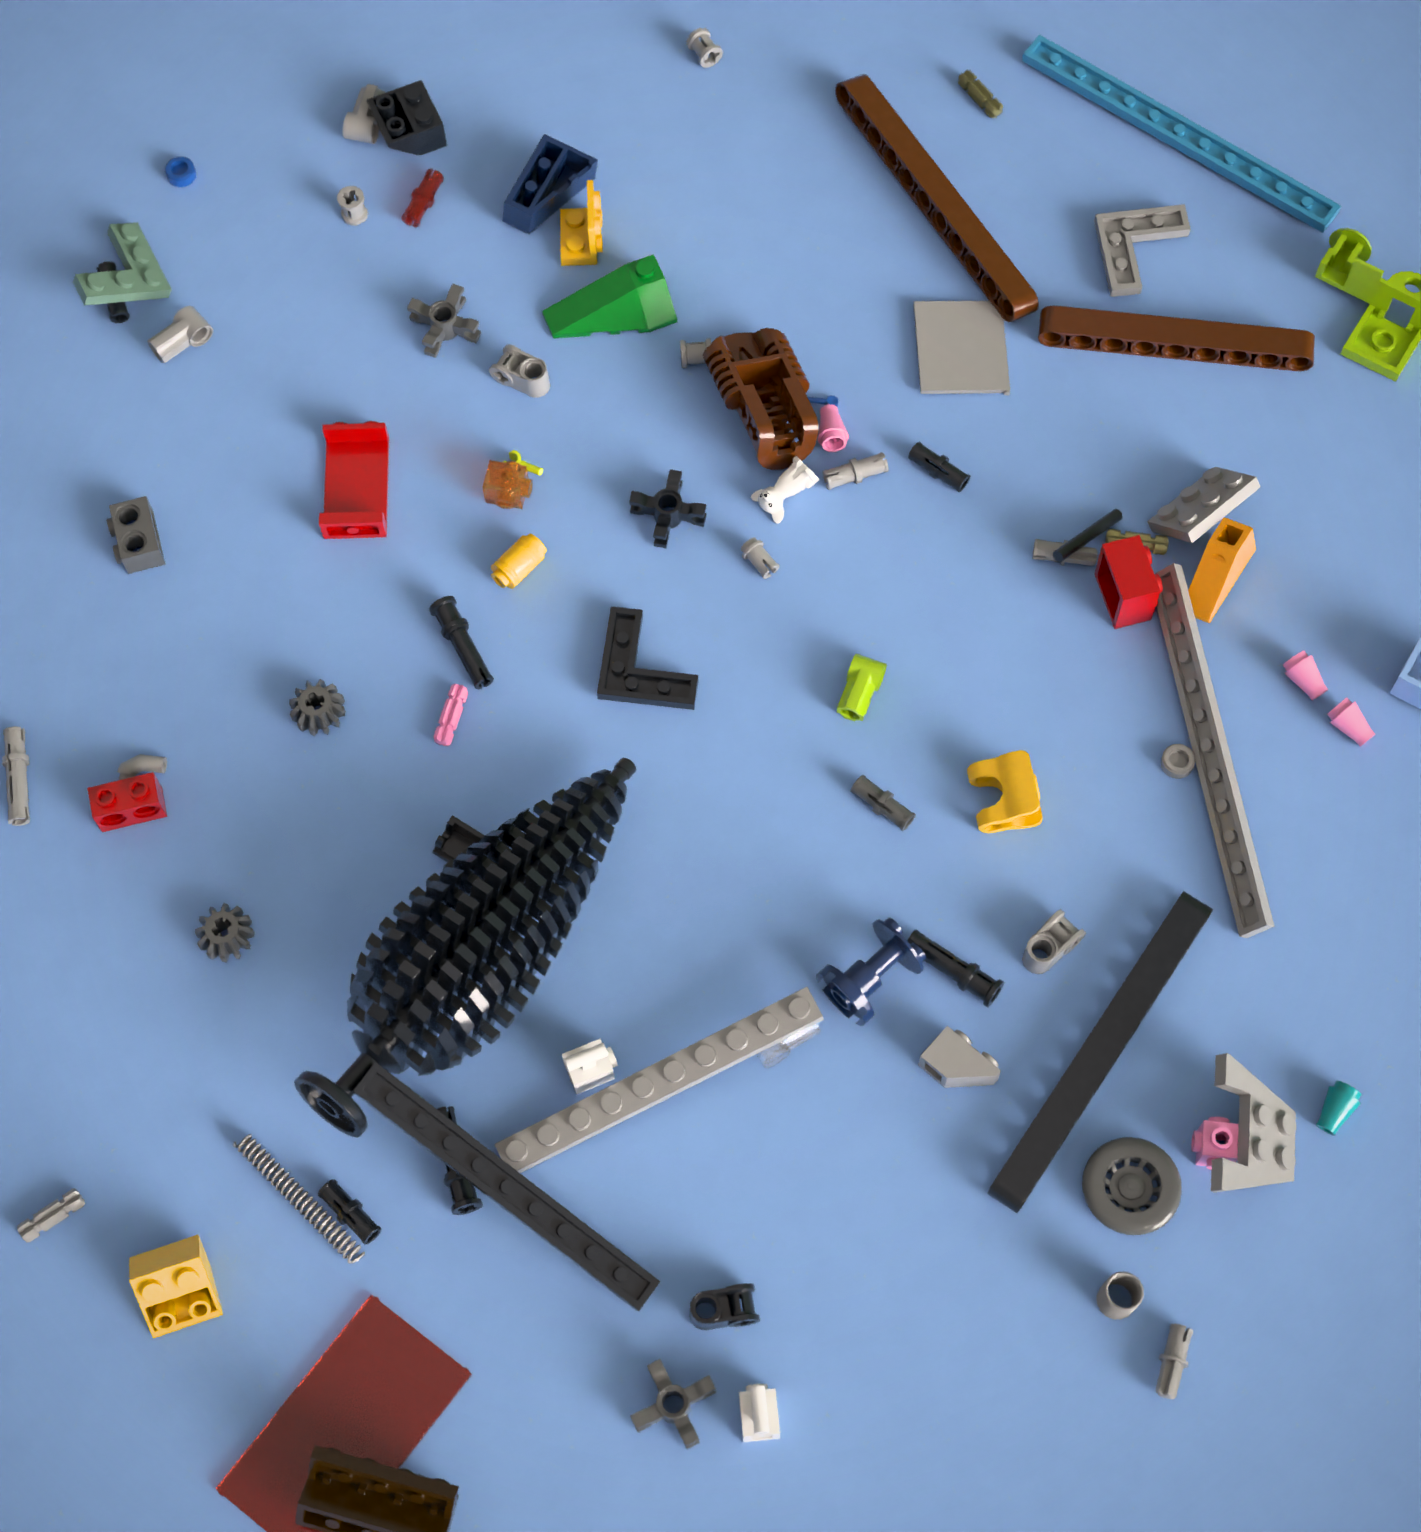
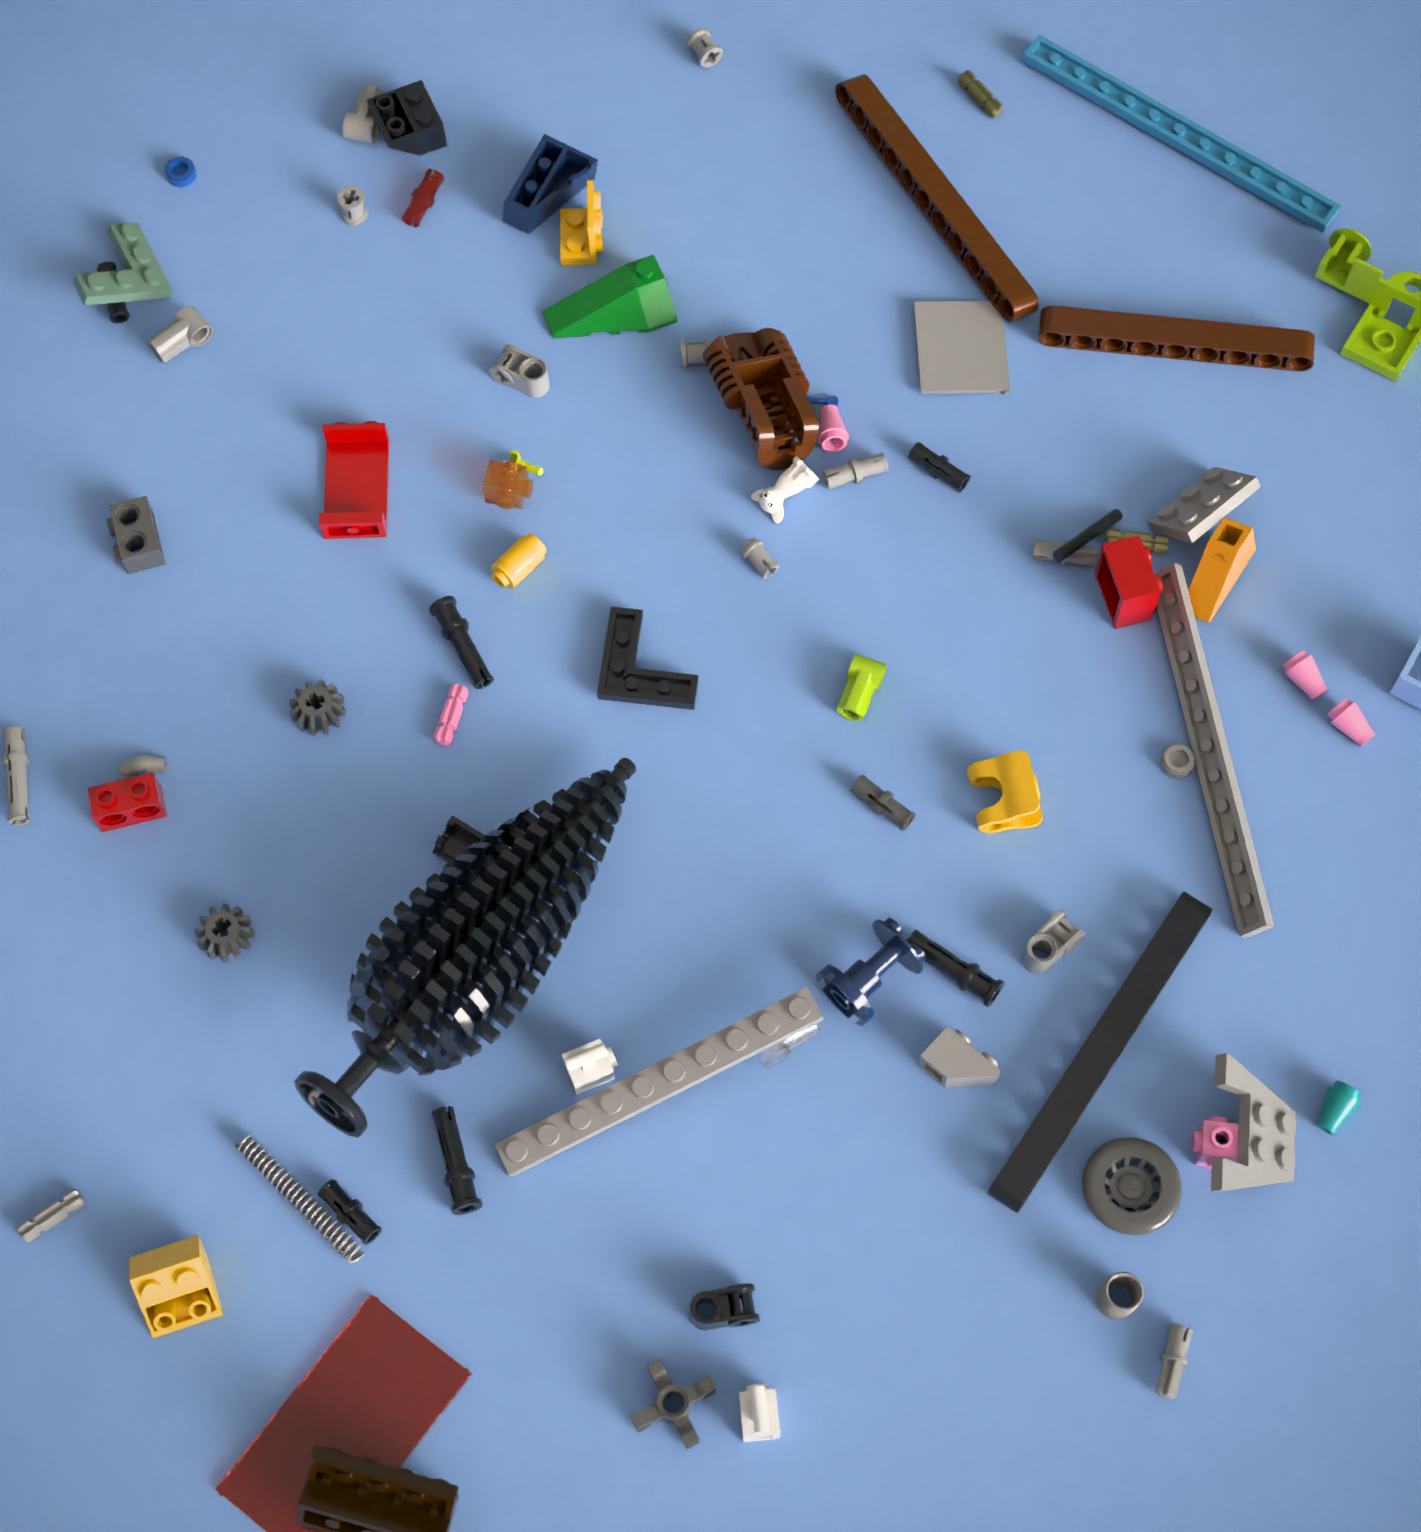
black plate [352,1062,660,1311] -> none
dark grey pin [407,284,481,358] -> none
black pin [629,469,707,548] -> none
light grey plate [1094,204,1191,297] -> none

